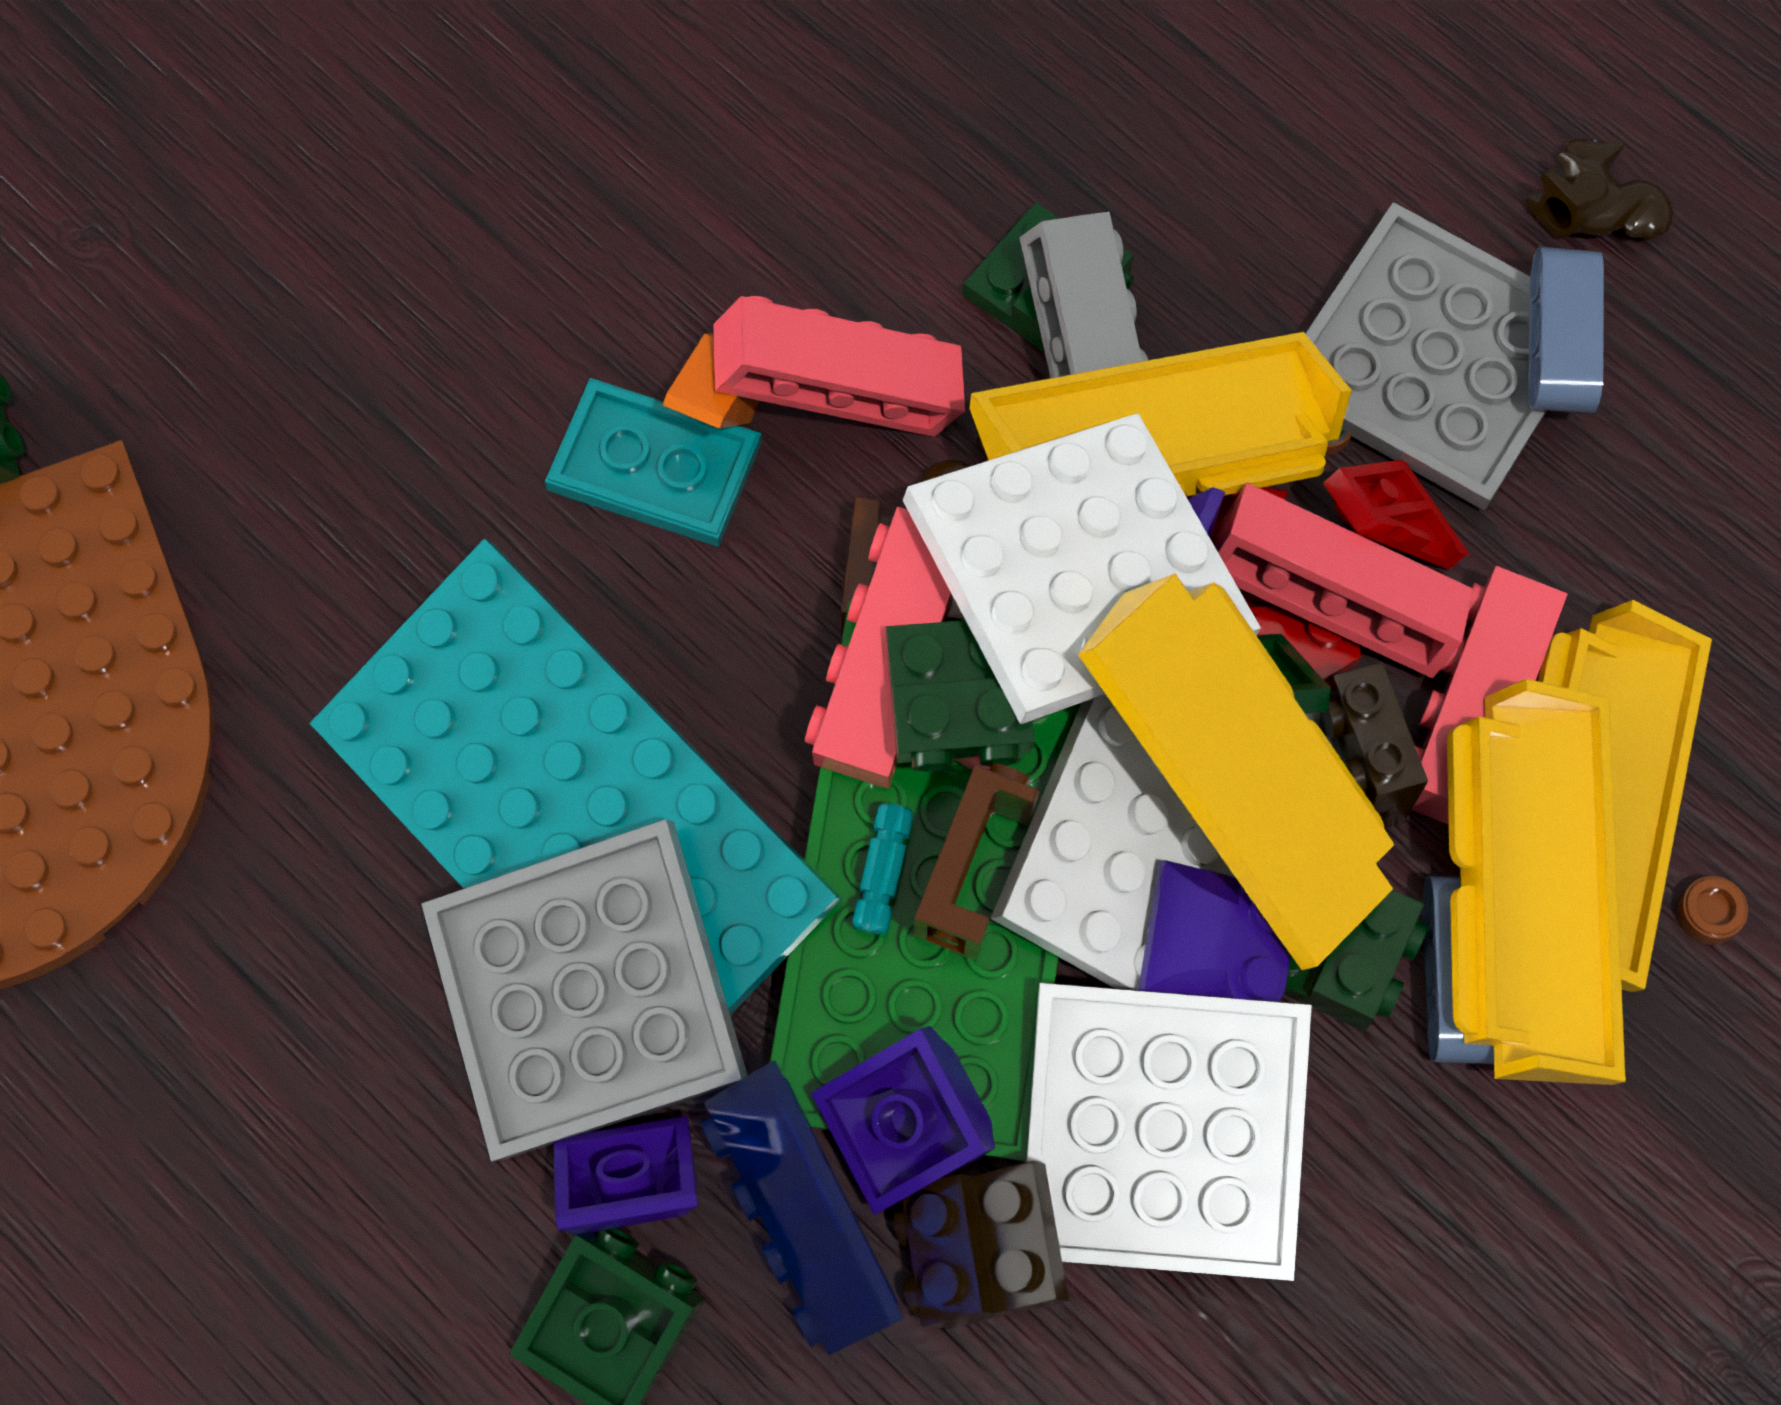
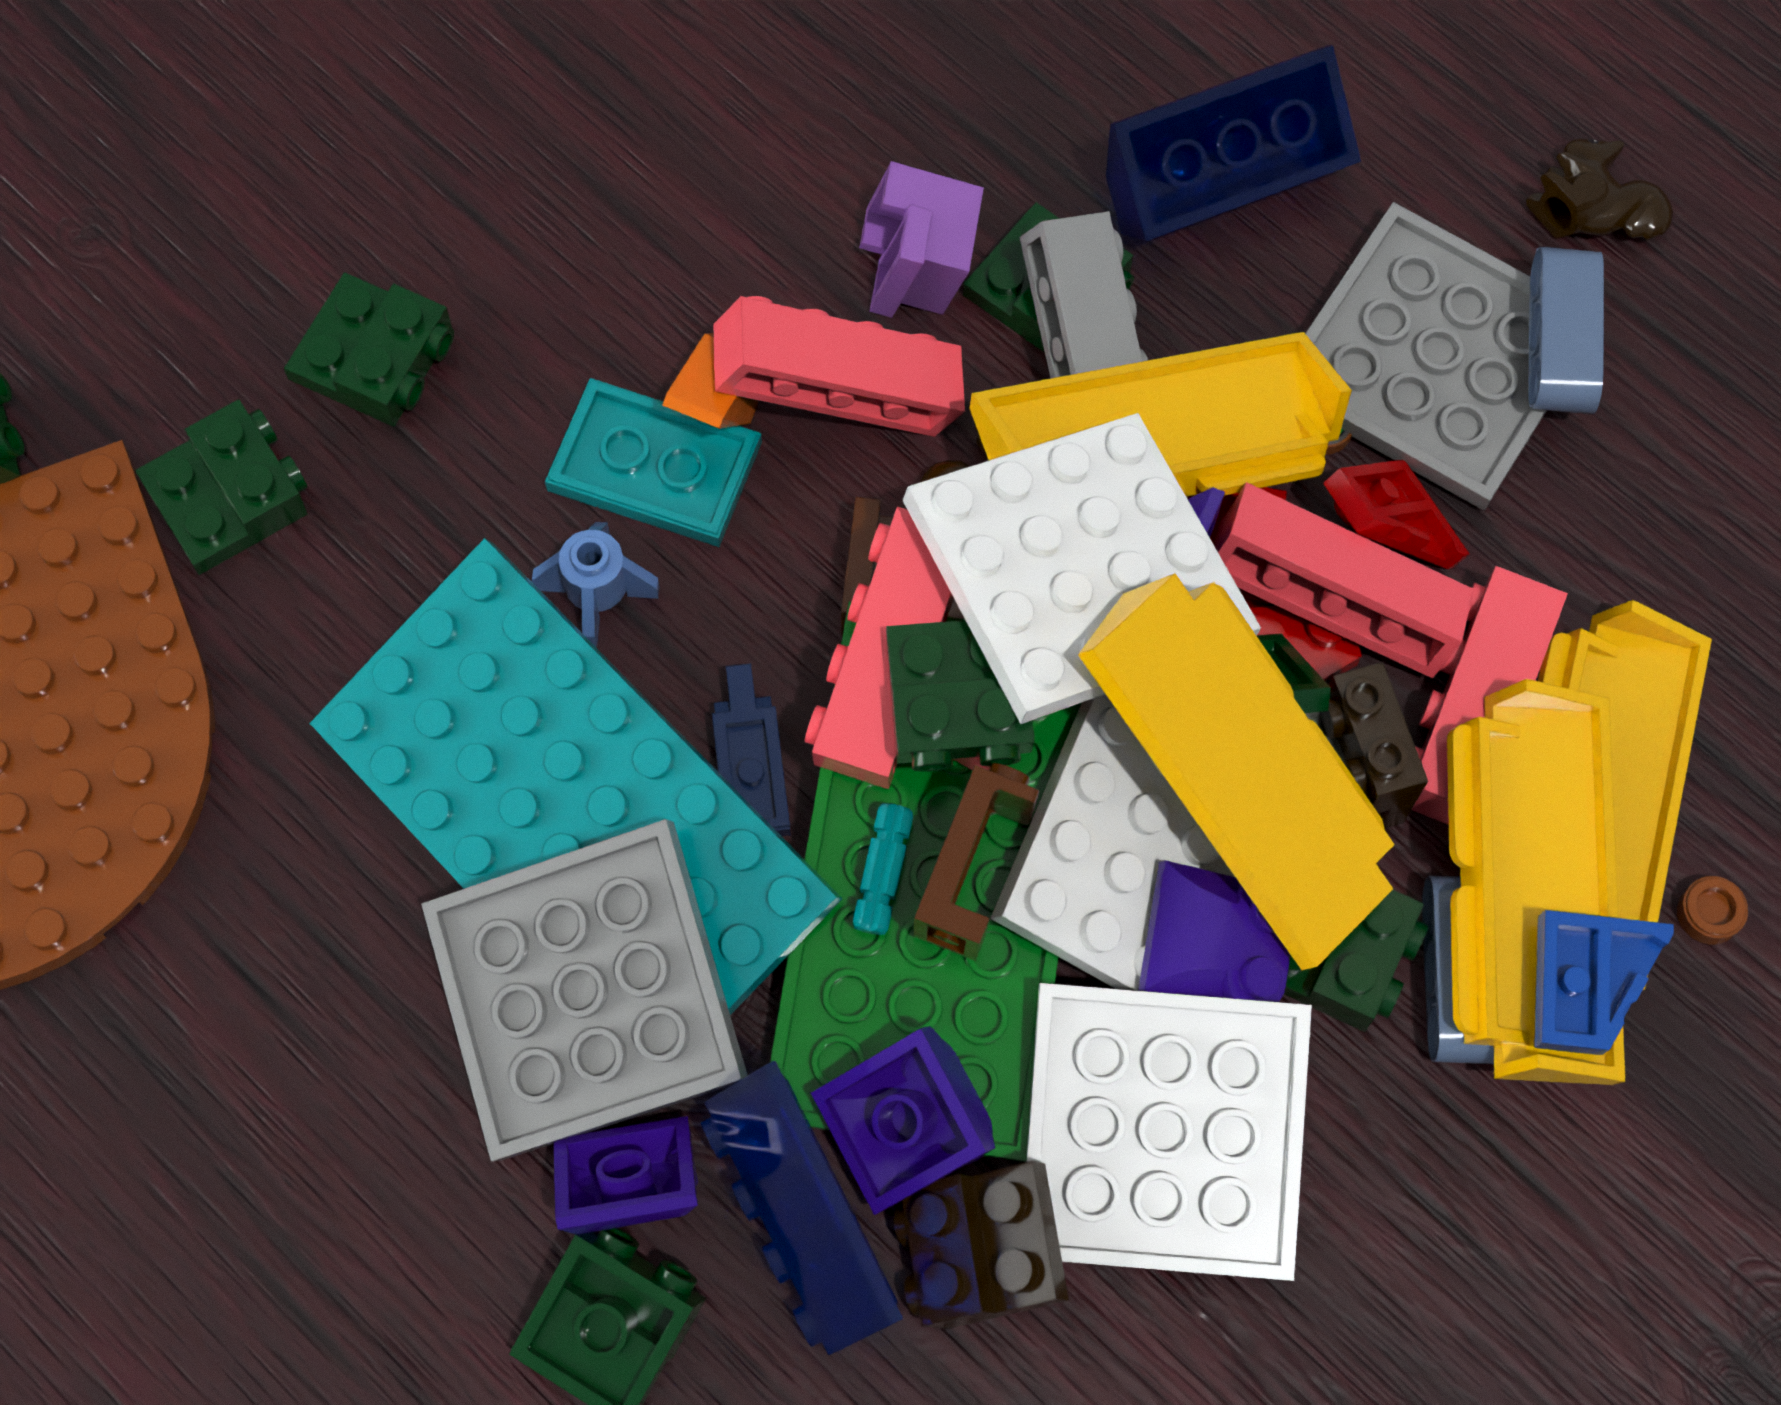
none -> dark green plate [135,399,308,575]
none -> dark green plate [284,272,454,427]
none -> medium blue brick [532,522,660,647]
none -> dark blue hinge [712,663,791,837]
none -> medium lavender plate [859,161,984,318]
none -> clear blue slope [1106,45,1361,241]
none -> blue wing [1534,910,1674,1055]

